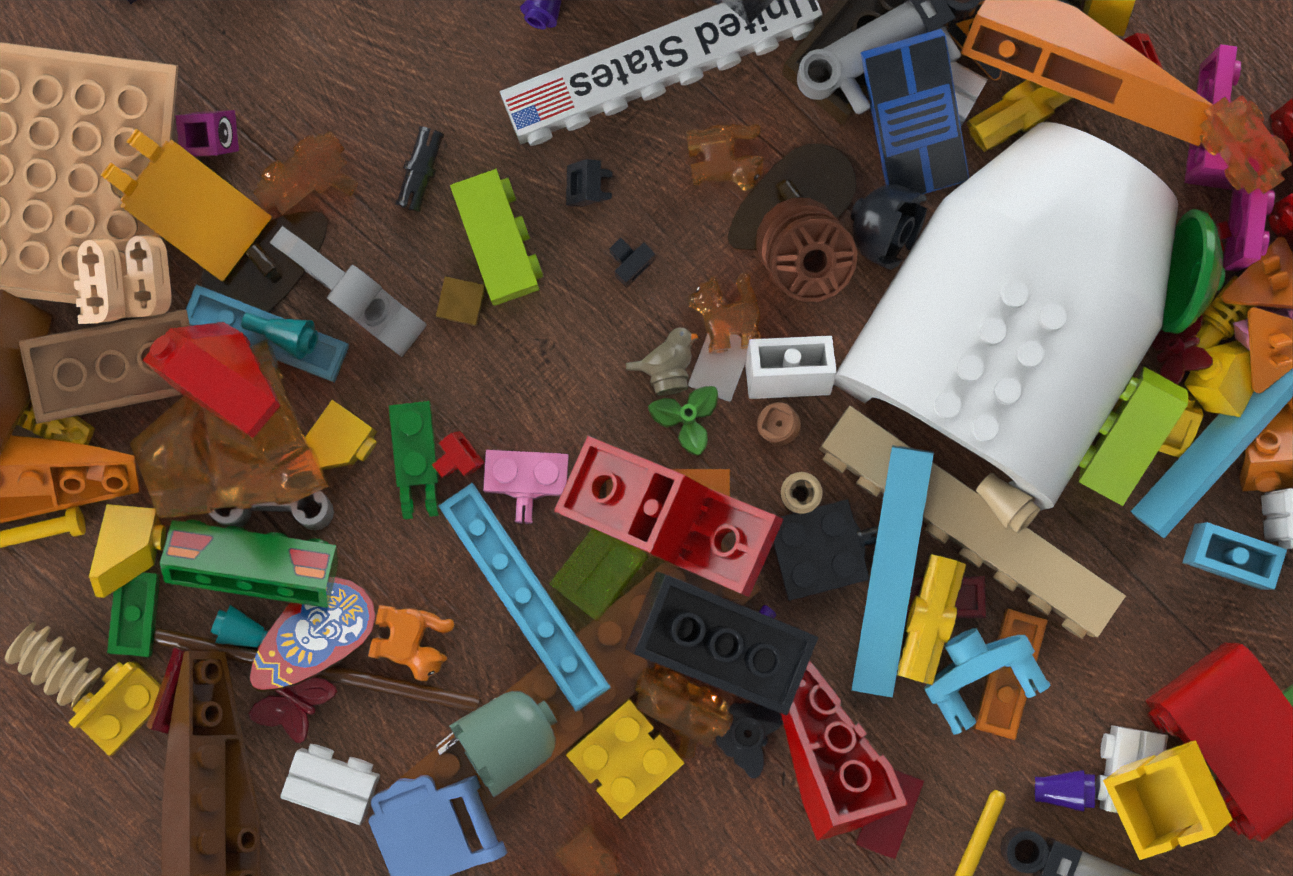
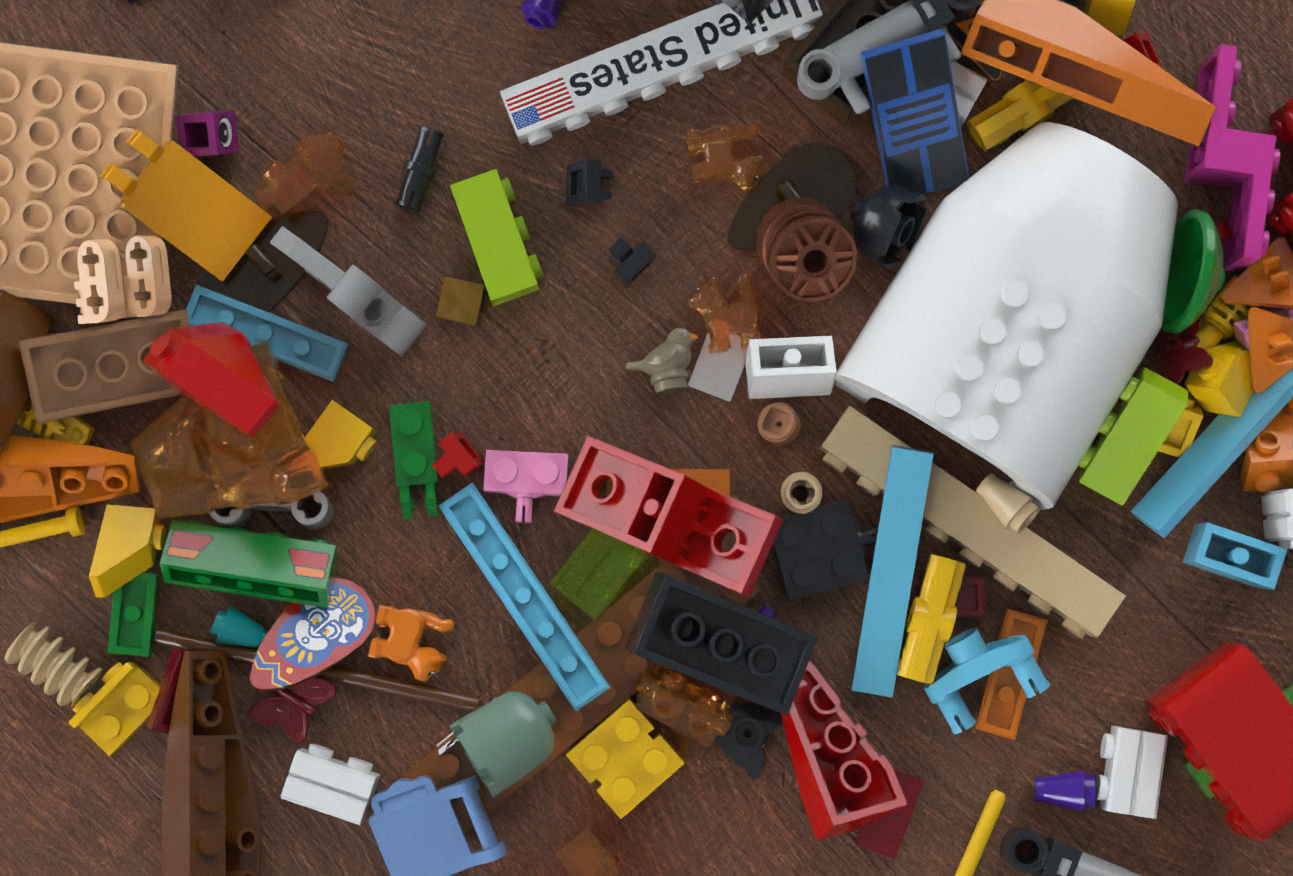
teal cone [241,313,318,360] -> none
bright green plant [648,386,718,456] -> none
yellow piece [1103,740,1232,860] -> none
clear orange brick [1199,95,1292,194] -> none

